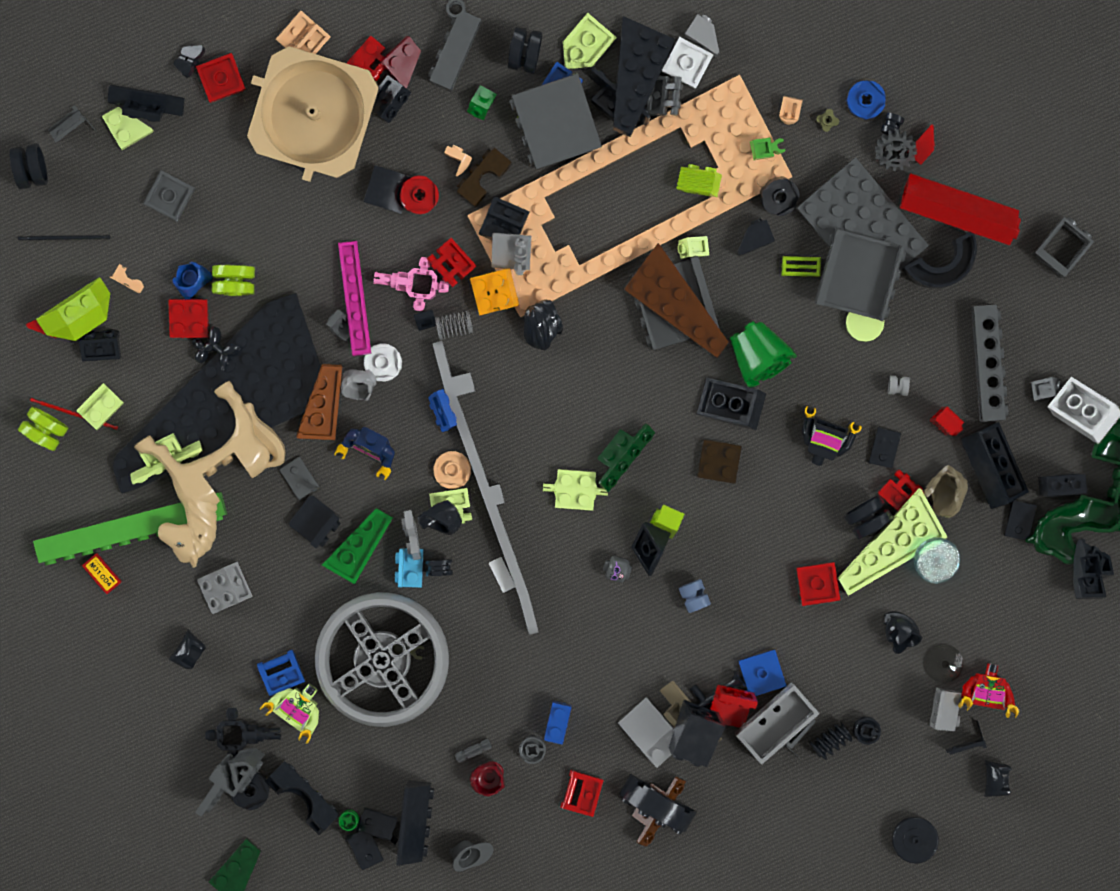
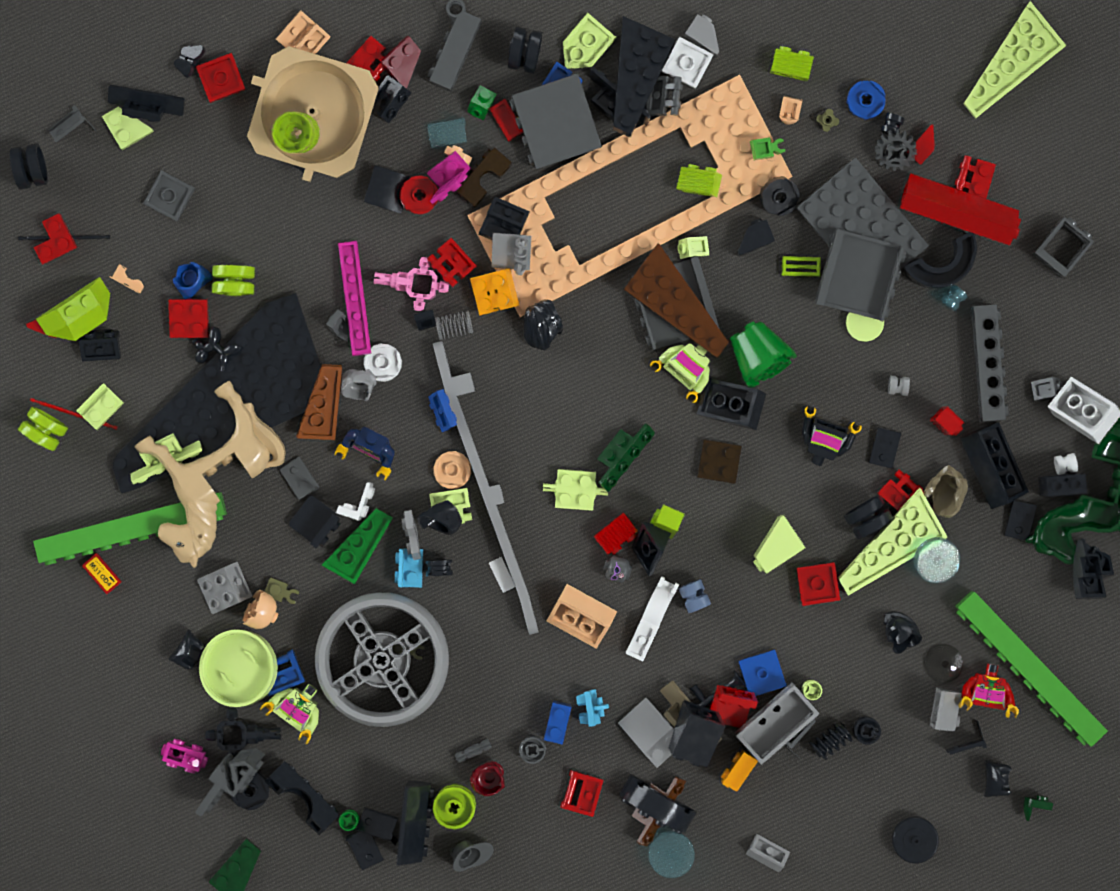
none -> red plate [33,213,78,265]
none -> dark pink brick [161,739,208,774]
none -> yellowish green piece [199,630,278,707]
none -> light nougat cylinder [243,589,278,629]
none -> olive plate [265,577,300,604]
none -> lime wheel [272,112,320,153]
none -> white bracket [336,482,375,520]
none -> dark pink bracket [427,151,470,204]
none -> clear light blue piece [428,117,468,148]
none -> lime wheel [433,784,476,829]
none -> red tile [489,99,524,142]
none -> light nougat slope [546,584,617,649]
none -> medium azure hips [576,689,609,727]
none -> red brick [593,513,638,555]
none -> white piece [625,576,679,661]
none -> clear light blue wheel [648,831,695,878]
none -> yellowish green torso [650,343,710,403]
none -> light orange bracket [721,749,758,791]
none -> light grey slope [746,834,790,872]
none -> yellowish green slope [753,515,805,574]
none -> lime brick [770,46,814,81]
none -> yellowish green wheel [802,680,822,700]
none -> clear light blue wheel [941,284,968,311]
none -> red plate [954,156,996,199]
none -> bright green brick [955,591,1108,747]
none -> yellowish green wing [963,1,1066,119]
none -> dark green plate [1024,795,1053,821]
none -> white wheel [1054,453,1078,475]

